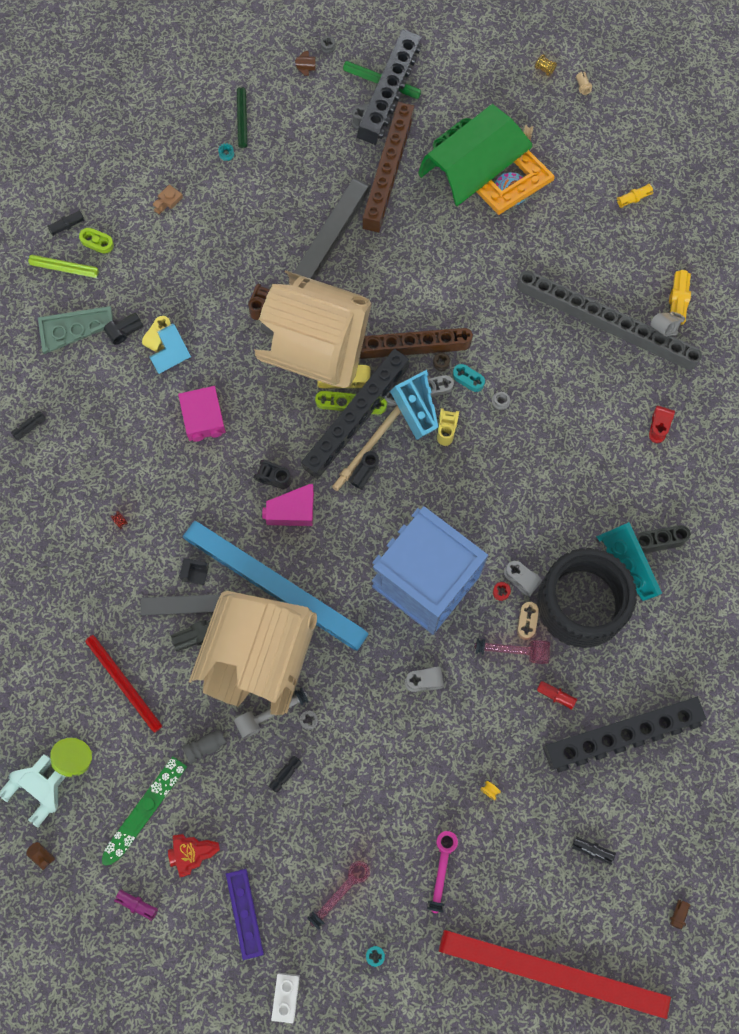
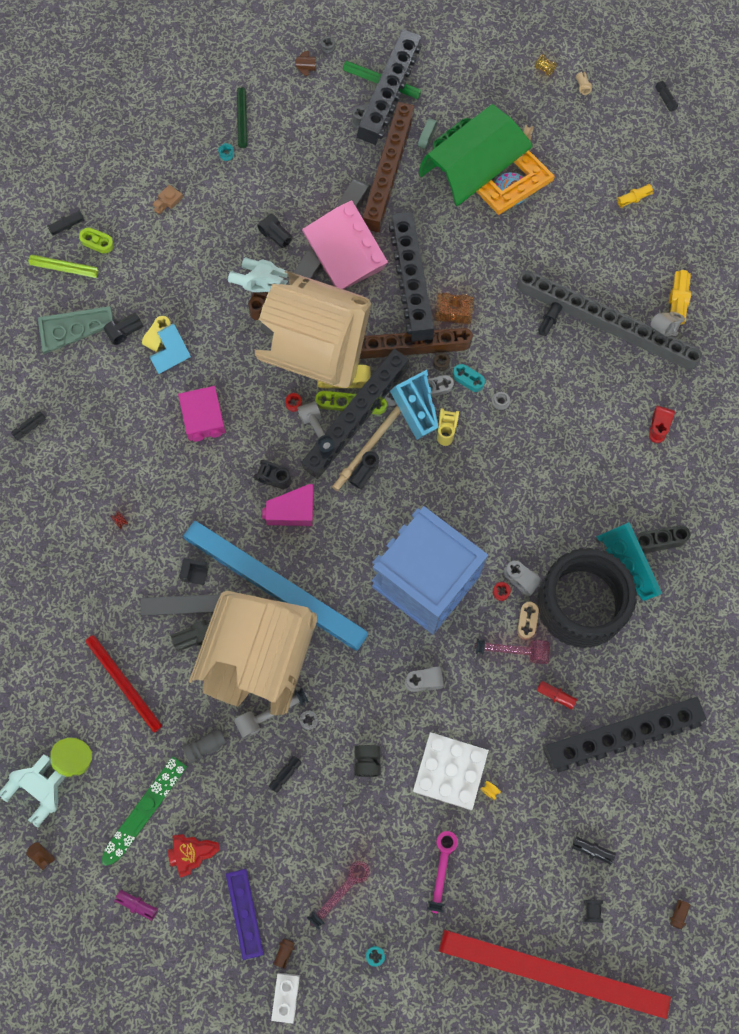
none -> light aqua connector [228,257,288,292]
none -> black piece [257,214,293,248]
none -> reddish brown pin [273,938,295,969]
none -> red bush [285,393,302,412]
none -> light grey piece [297,401,334,452]
none -> bright pink slope [302,200,388,290]
none -> pearl dark grey wheel [354,745,381,777]
none -> black brick [389,212,434,342]
none -> white plate [413,732,489,811]
none -> sand green beam [418,118,437,150]
none -> clear orange brick [435,293,474,325]
none -> black axle [538,302,563,336]
none -> black bush [584,900,603,923]
none -> black axle [655,81,678,112]

